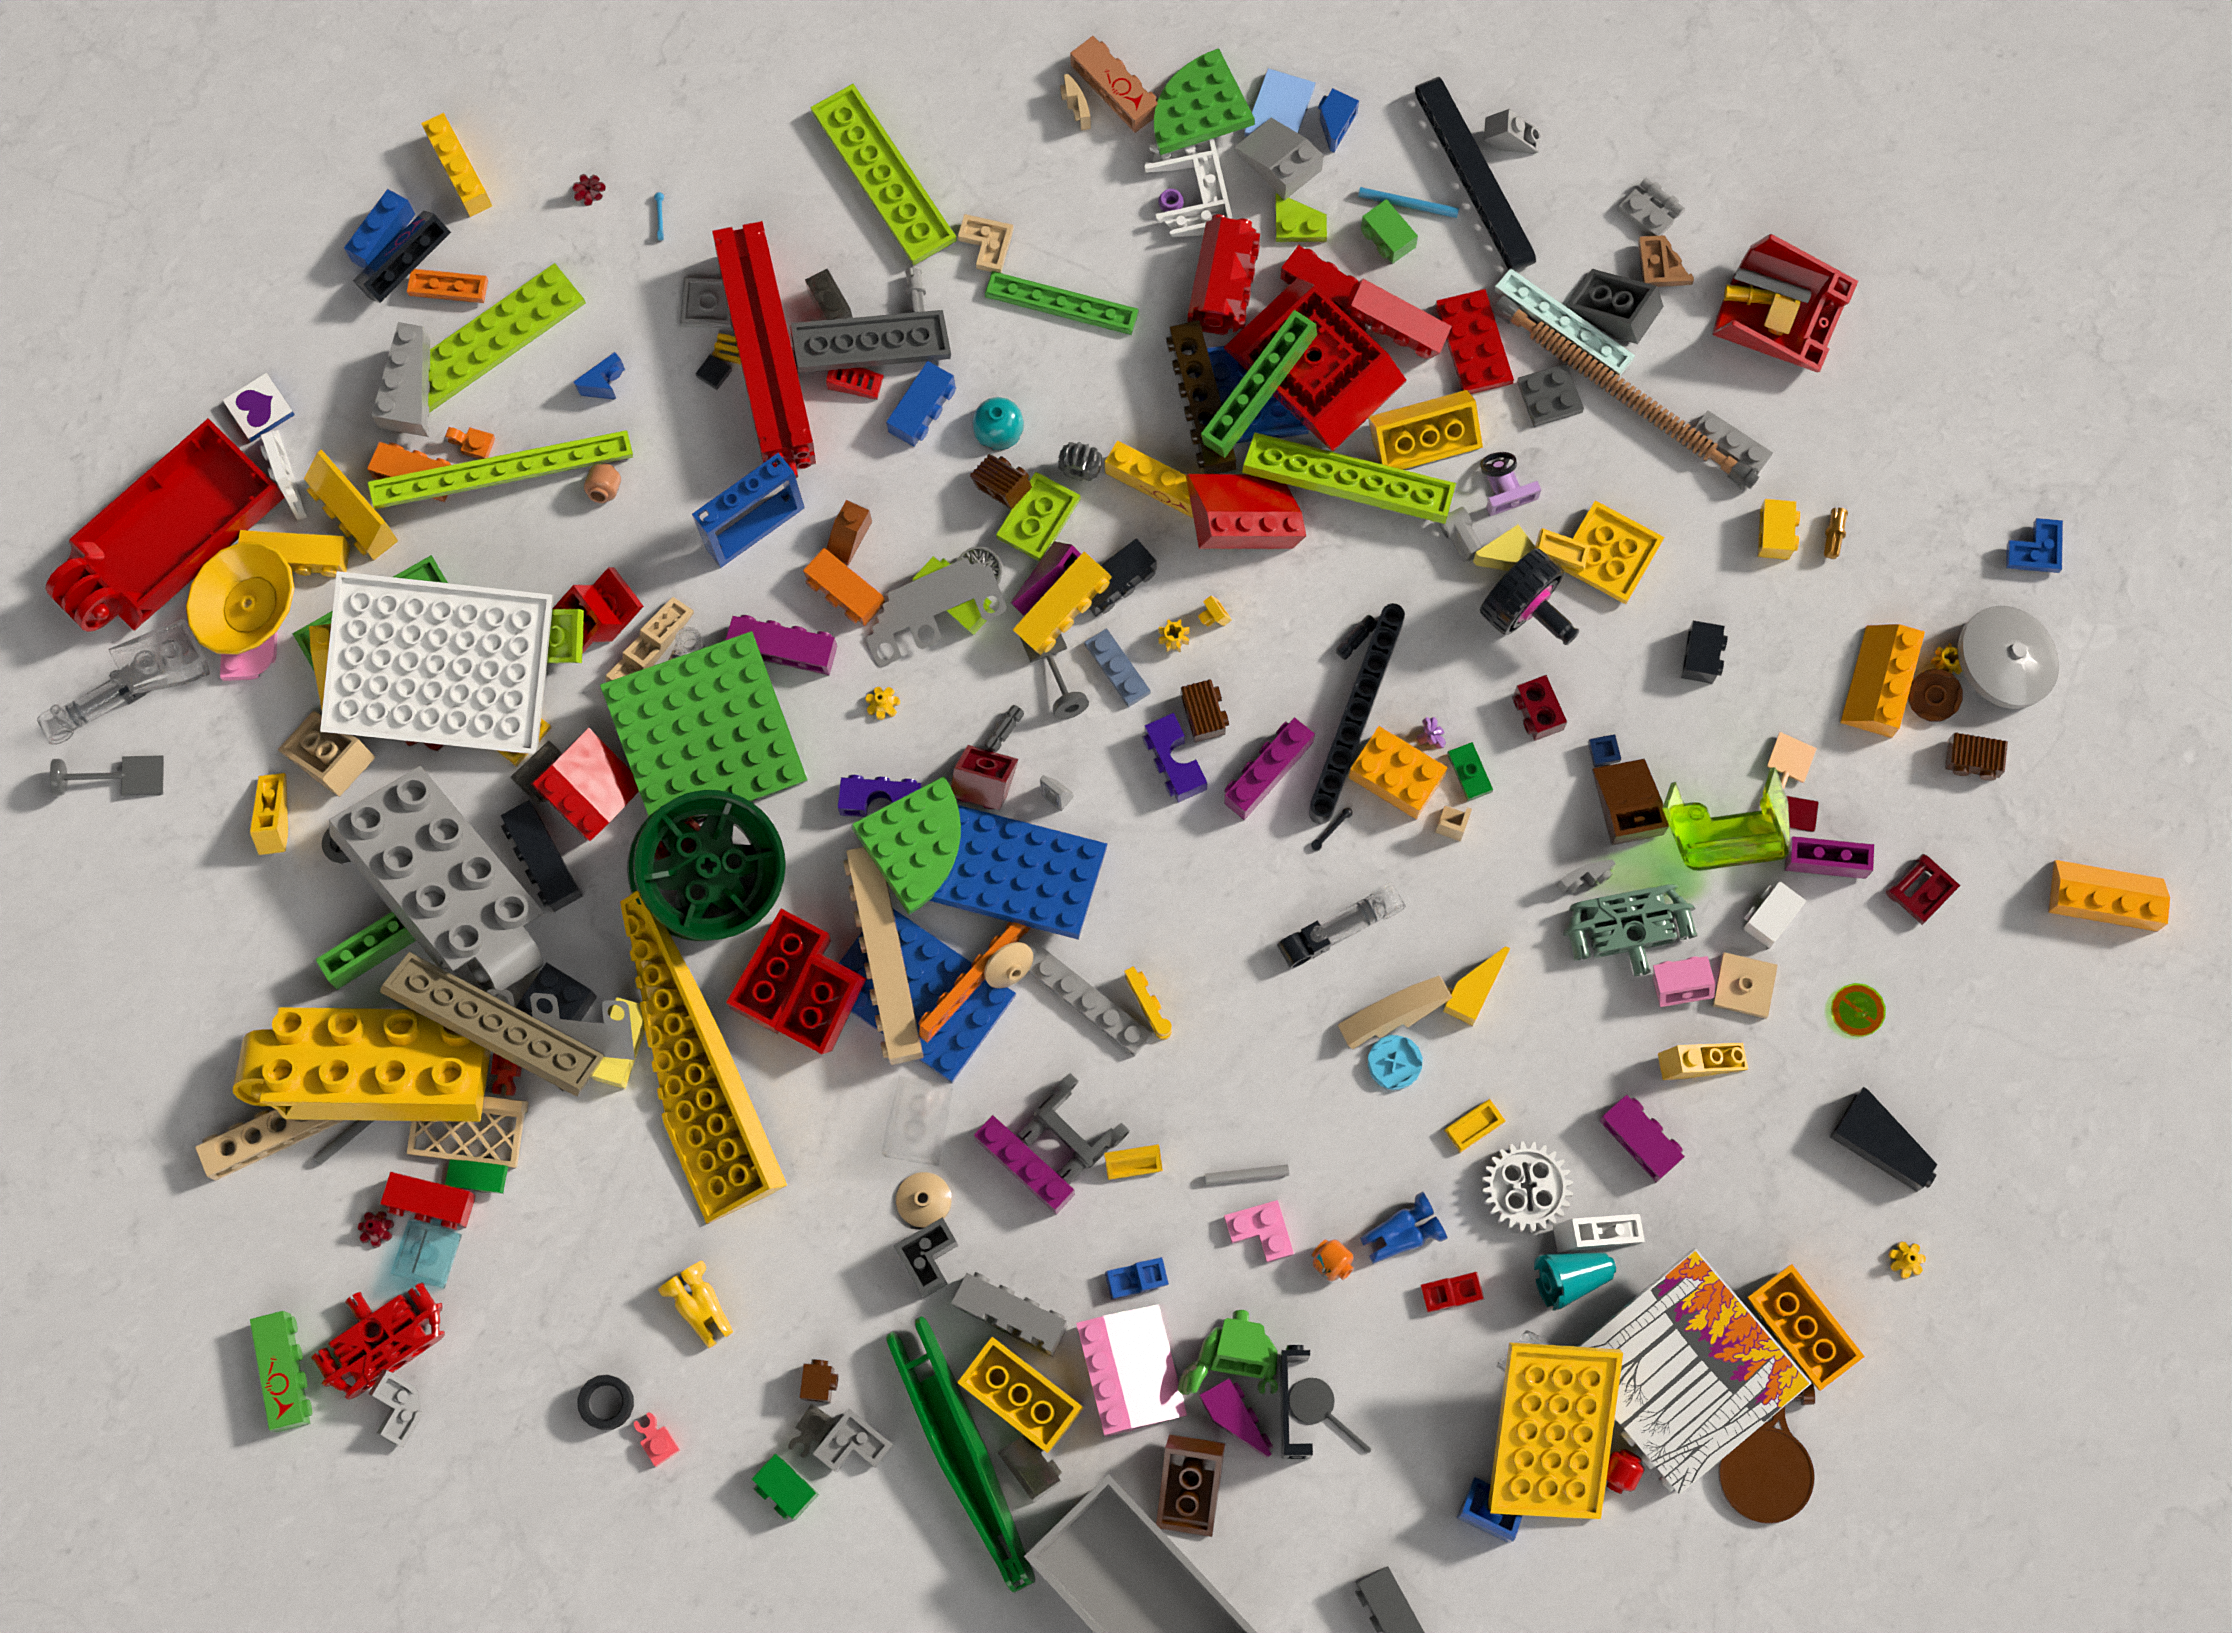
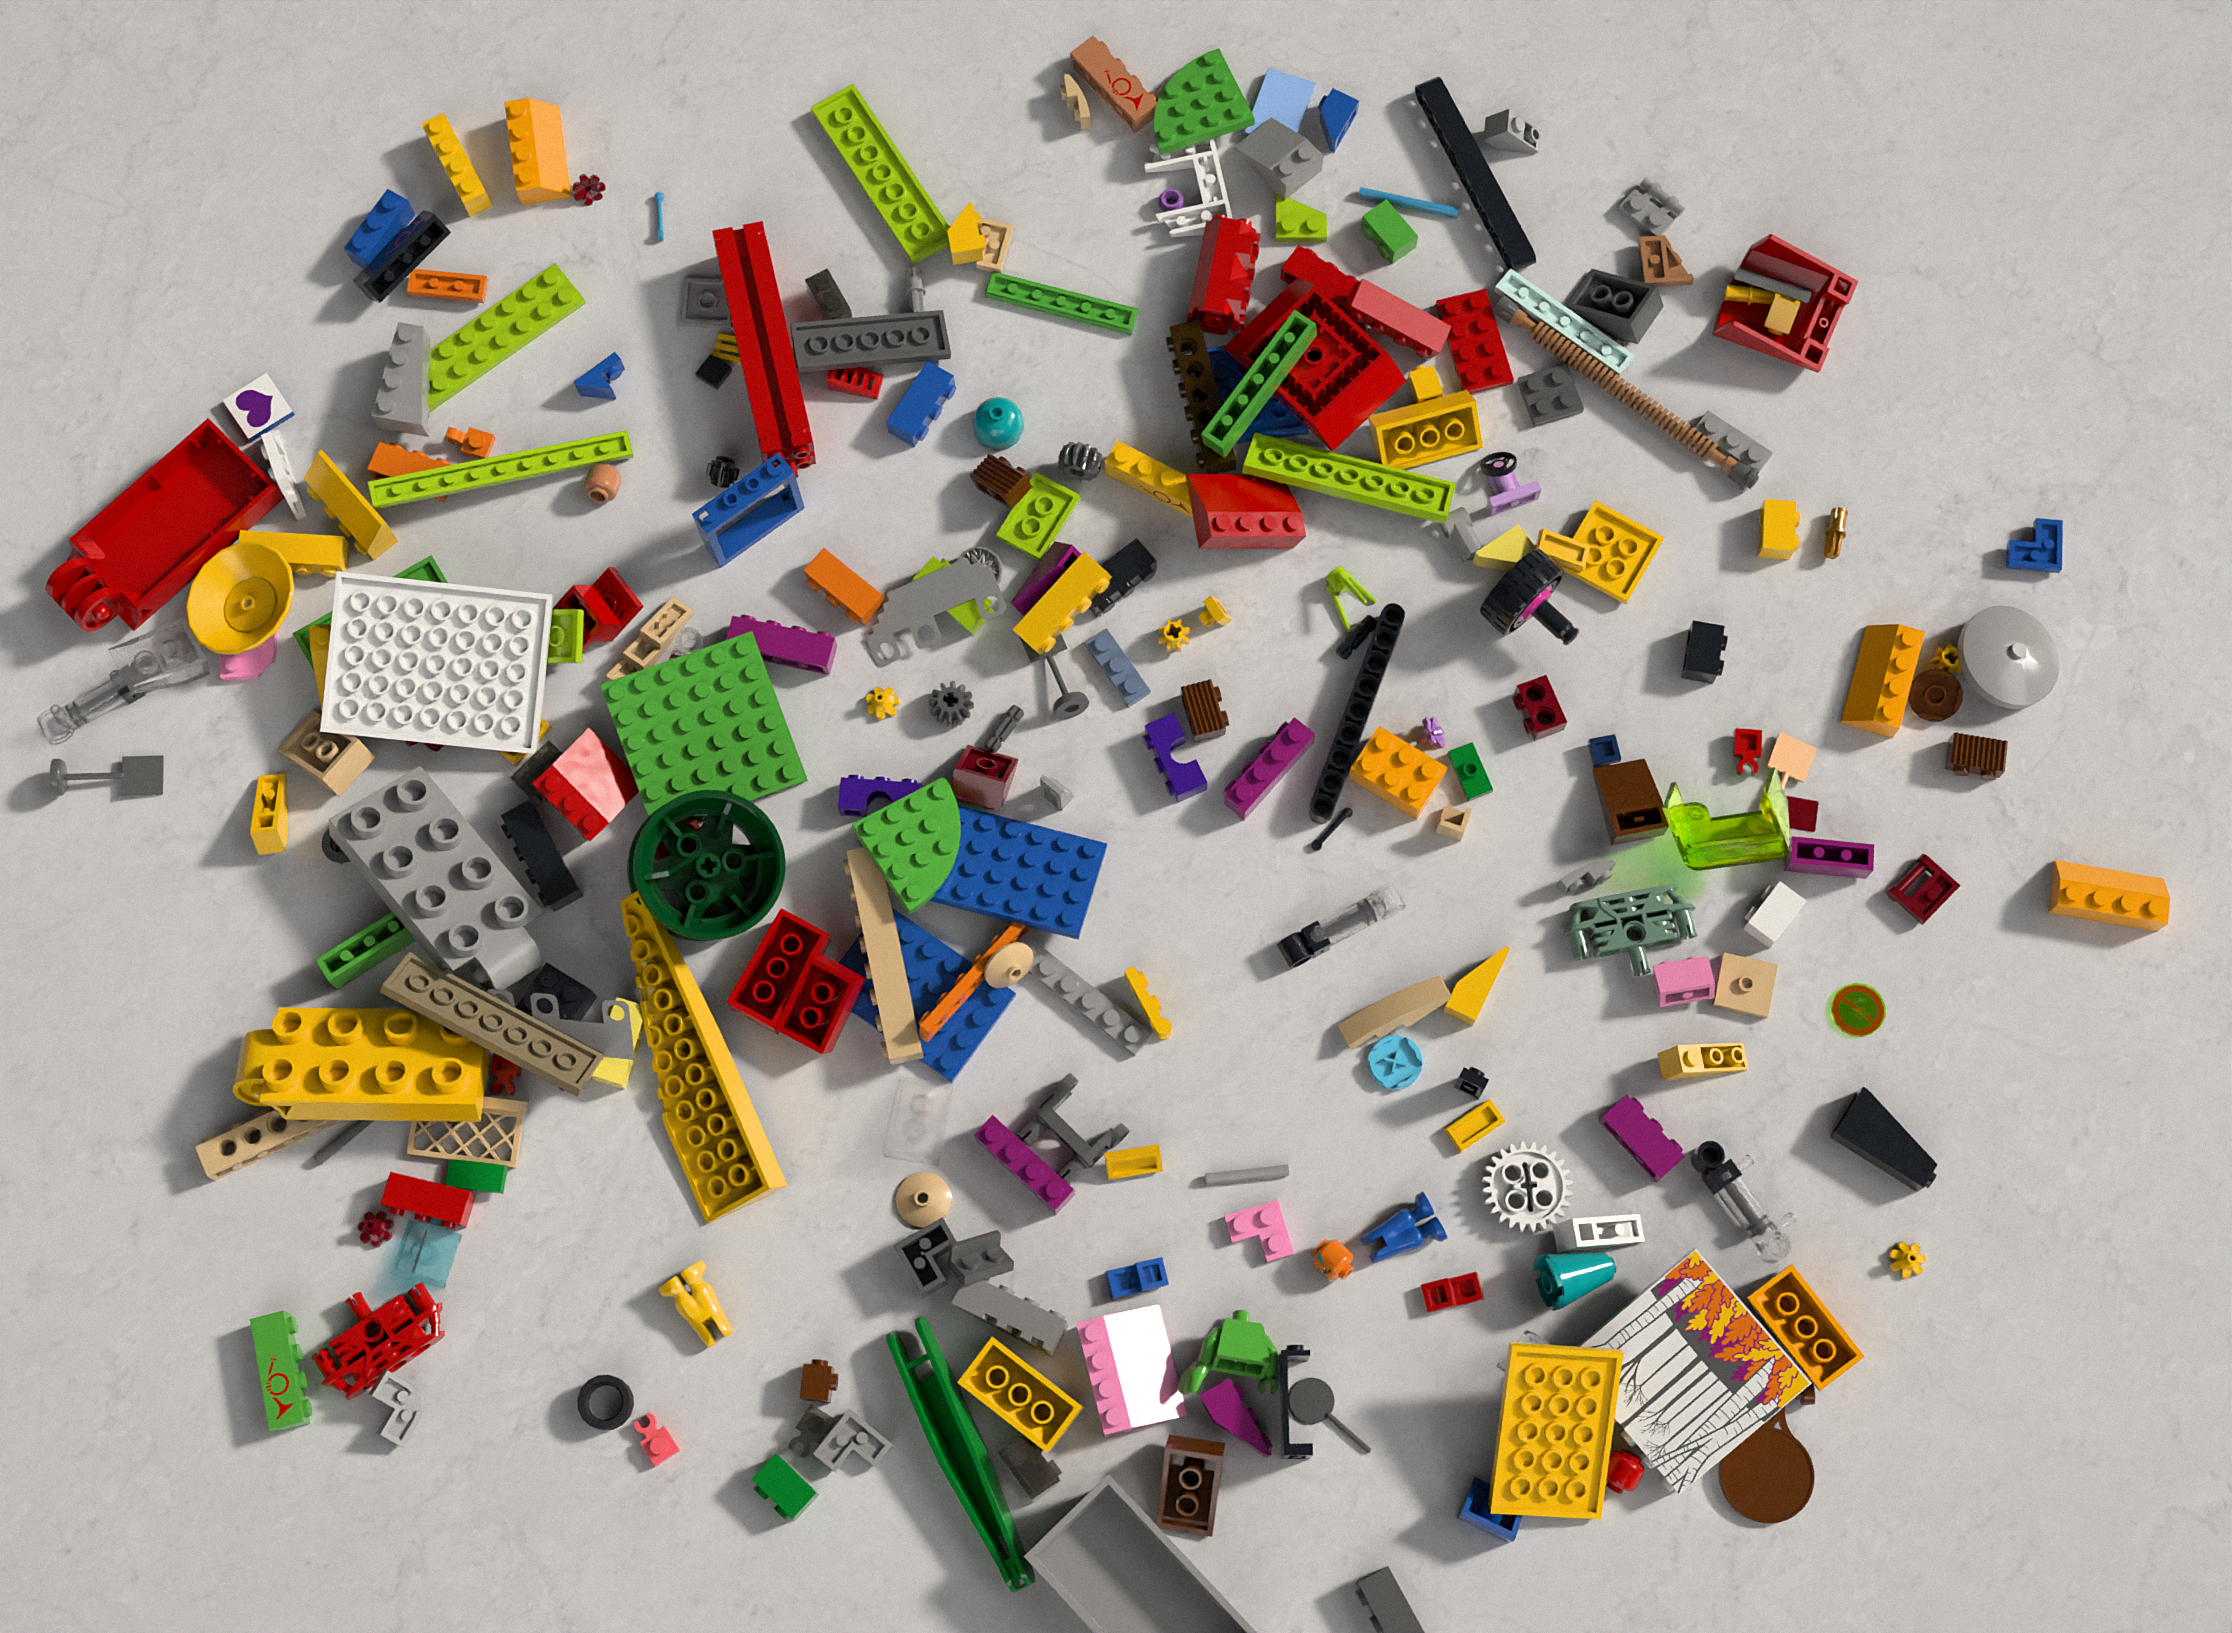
dark orange slope [826,500,872,566] -> none
none -> light orange slope [504,98,572,205]
none -> black gear [706,456,740,488]
none -> dark grey gear [929,680,974,727]
none -> yellow slope [947,203,987,265]
none -> dark grey bracket [948,1230,1014,1286]
none -> lime plant [1326,566,1377,634]
none -> yellow brick [1407,365,1443,404]
none -> black plate [1454,1067,1489,1099]
none -> clear piece [1691,1141,1797,1264]
none -> red plate [1733,728,1762,776]

